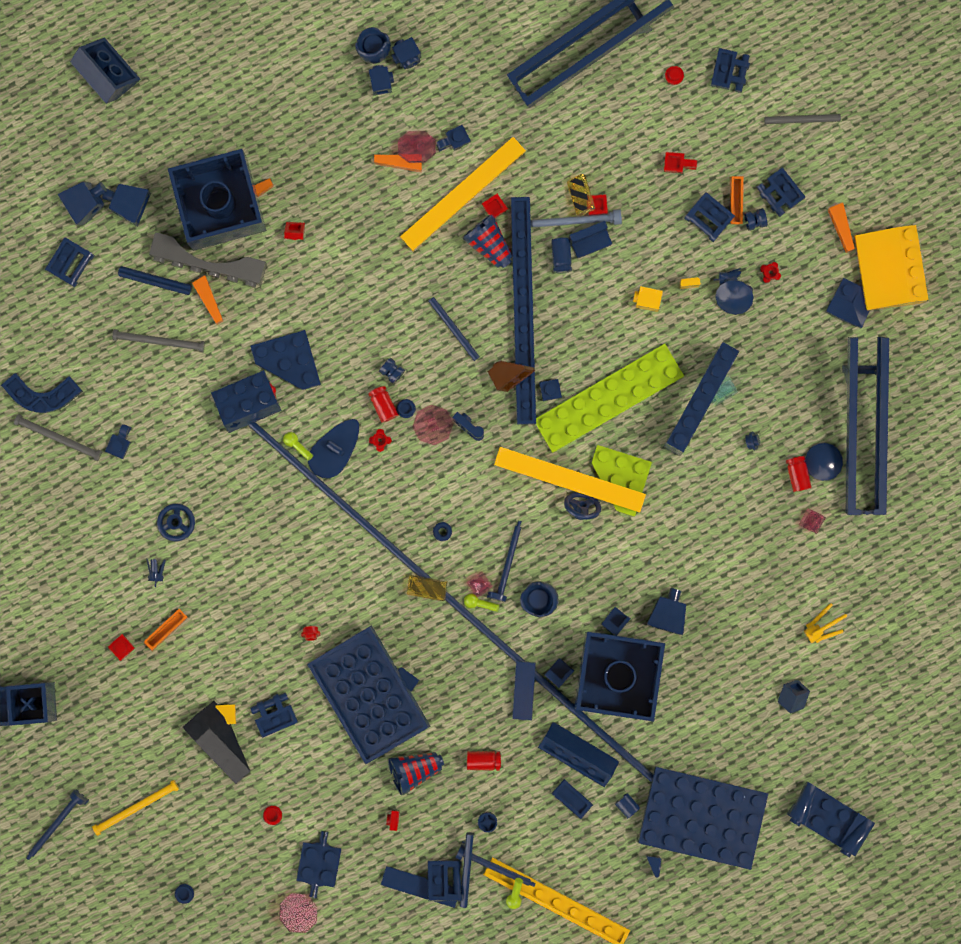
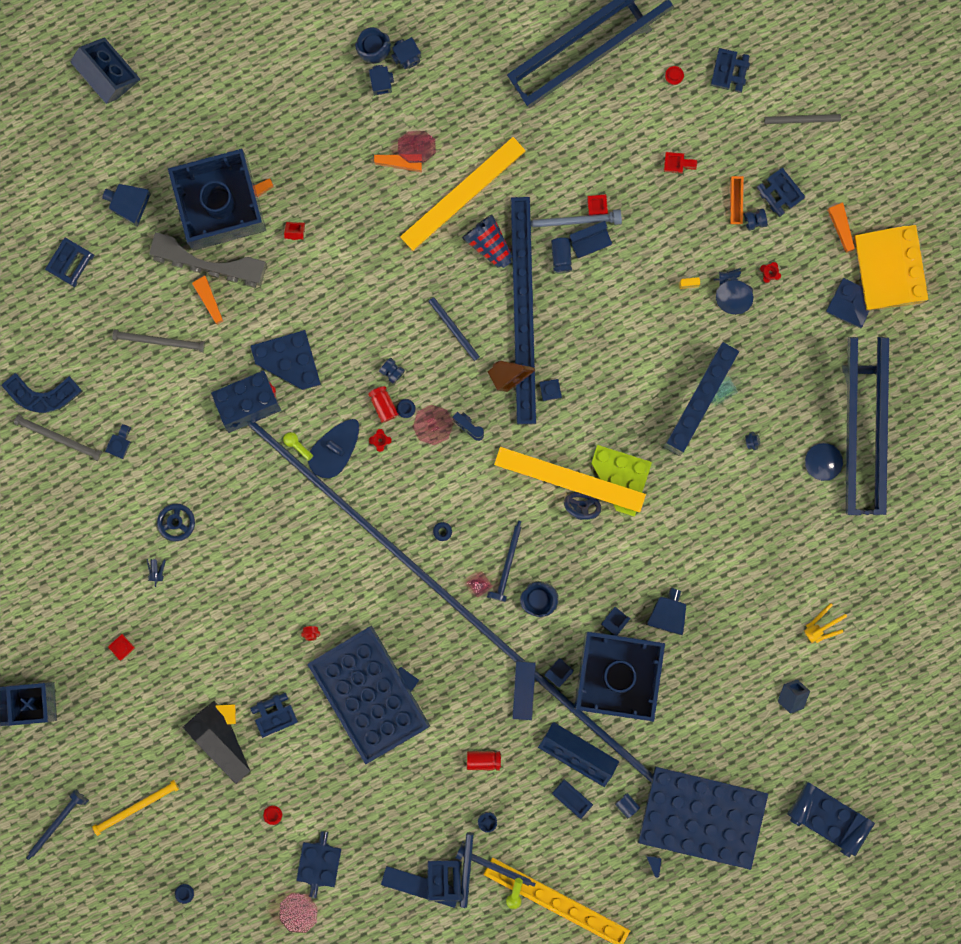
dark blue torso [58,182,107,226] -> none
dark blue axle [118,266,192,295] -> none
orange piece [144,609,188,652] -> none
red plate [386,809,400,831] -> none
dark blue cone [388,752,444,795] -> none
clear yellow tile [407,575,448,601] -> none
dark blue plate [436,125,471,152] -> none
lime bar [463,593,499,612] -> none
red plate [482,193,508,219] -> none
lime plate [536,344,684,453] -> none
clear yellow tile [567,174,595,217] -> none
yellow brick [633,286,663,312] -> none
dark blue plate [684,192,735,242] -> none
red piece [786,456,812,492] -> none
clear pink tile [799,508,826,534] -> none

